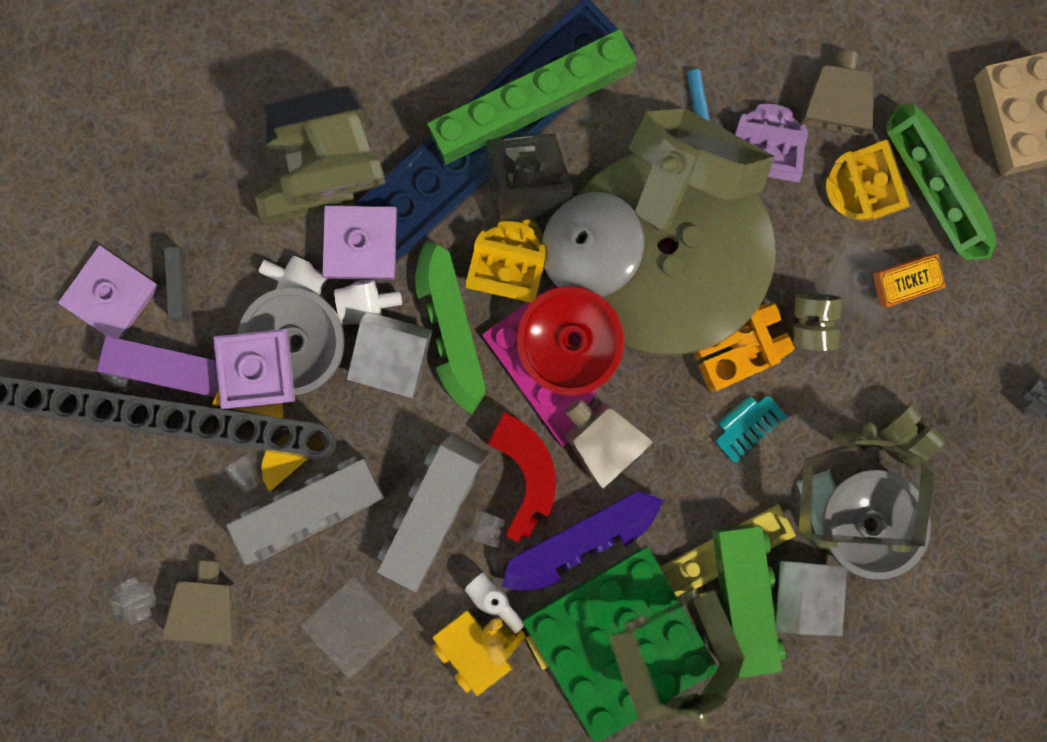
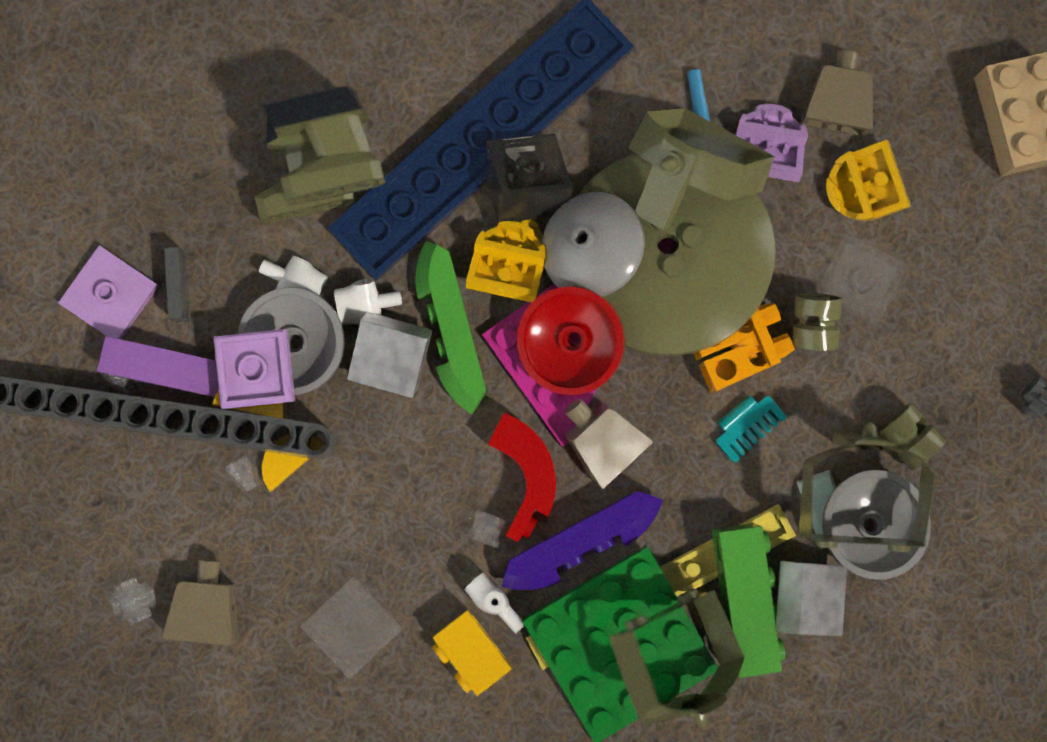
light grey wedge [226,456,386,565] -> none
lavender plate [323,206,397,280] -> none
light grey wedge [377,433,489,592] -> none
bright green brick [427,29,637,165] -> none
yellow tile [481,618,526,668] -> none
tile [873,253,946,307] -> none
bright green brick [886,104,996,260] -> none

